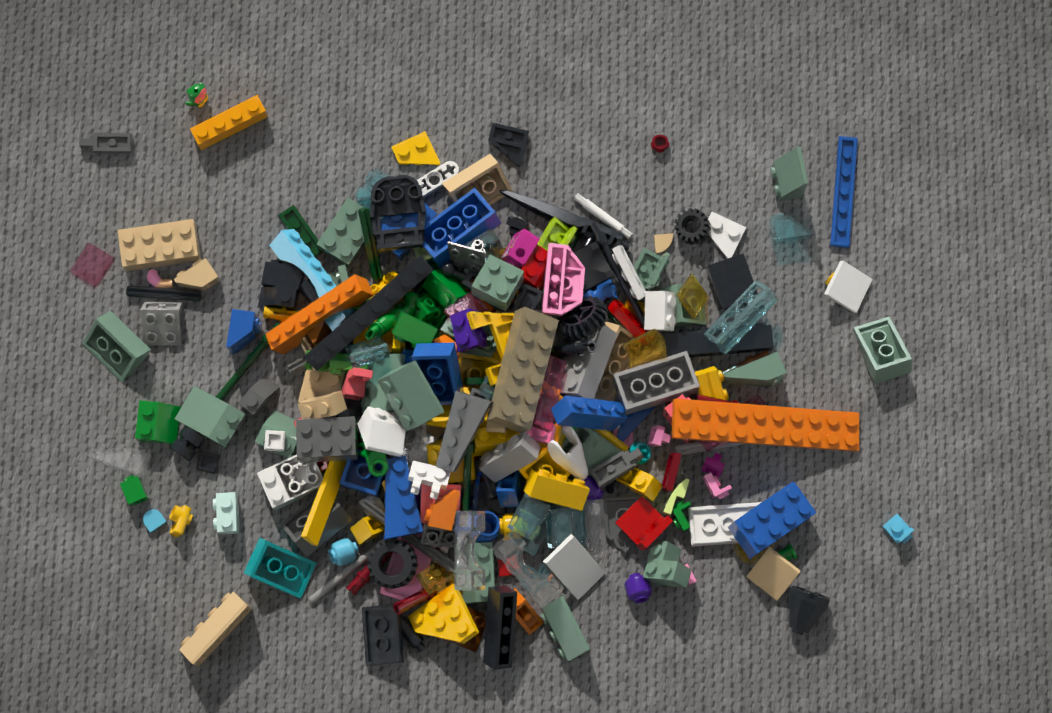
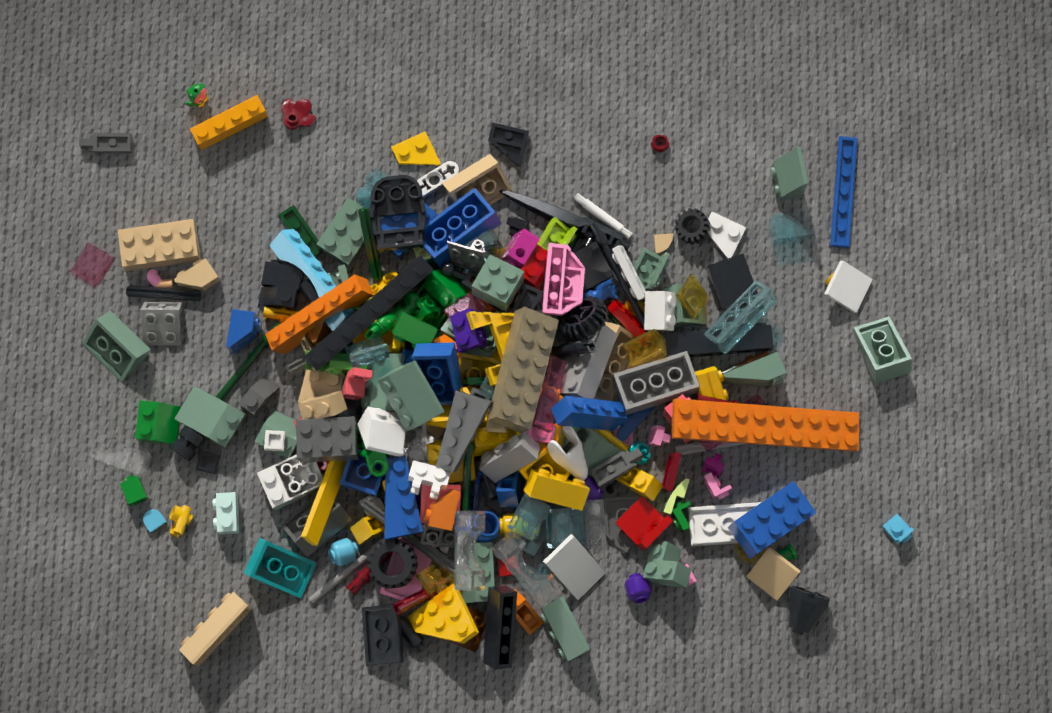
none -> dark red plate [281,98,316,130]

